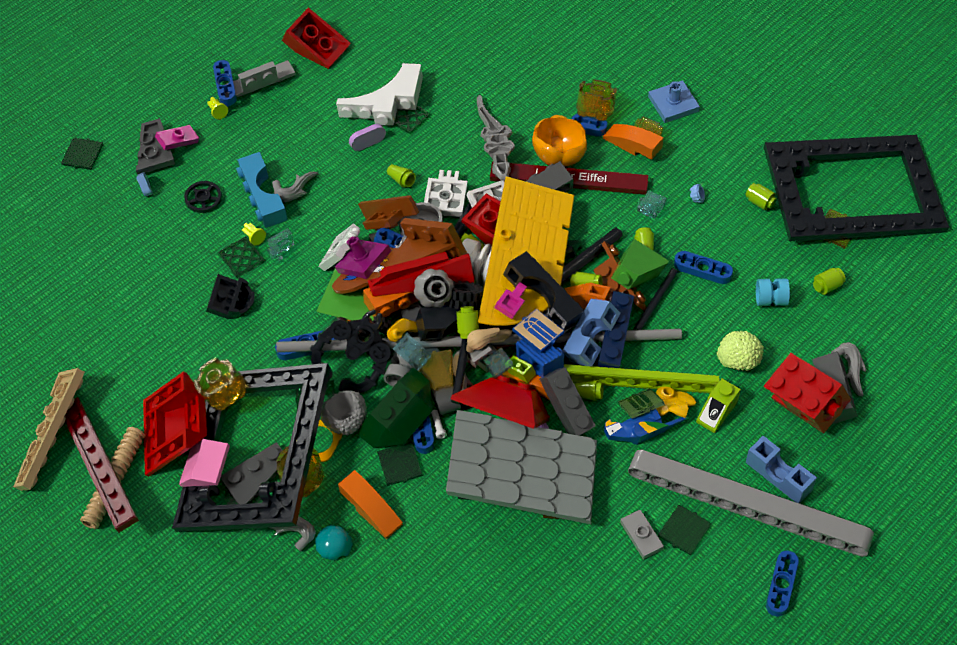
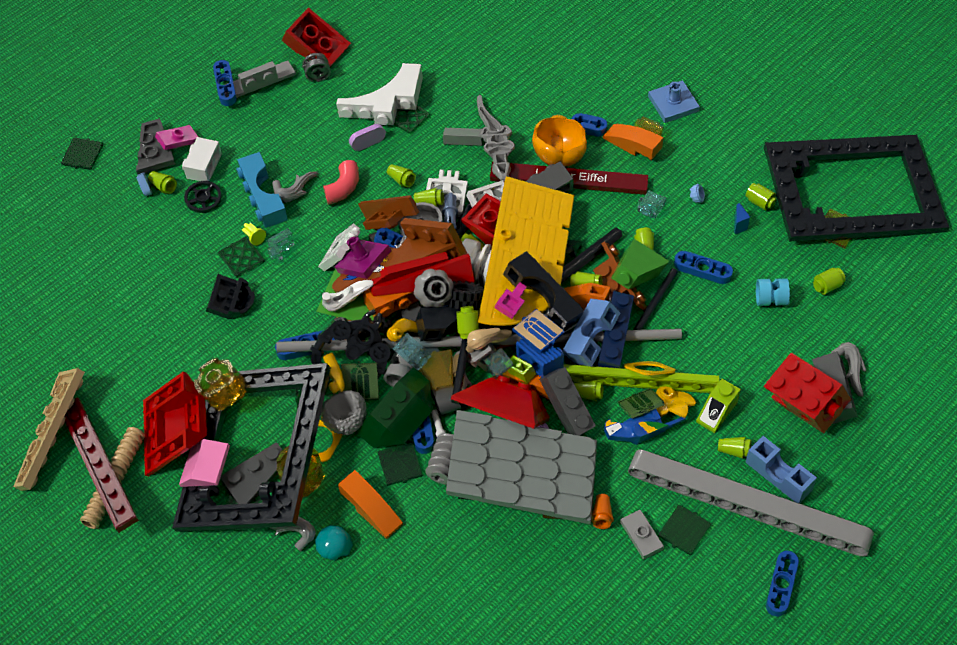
neon yellow piece [207,97,228,119] -> none
clear yellow brick [576,80,617,121] -> none
yellowish green hair [717,331,764,371] -> none
none -> lime cone [148,171,177,194]
none -> white brick [182,137,222,181]
none -> flat silver wheel [302,53,331,82]
none -> white piece [322,280,374,311]
none -> coral cylinder [323,160,359,205]
none -> yellow arm [323,353,345,393]
none -> clear green piece [341,361,379,401]
none -> lime cone [414,188,444,207]
none -> light grey piece [426,434,453,485]
none -> sand blue axle [442,193,458,228]
none -> light grey slope [443,128,483,146]
none -> orange cone [591,494,614,529]
none -> yellow piece [624,361,676,375]
none -> lime cone [718,437,751,459]
none -> blue slope [734,203,750,234]

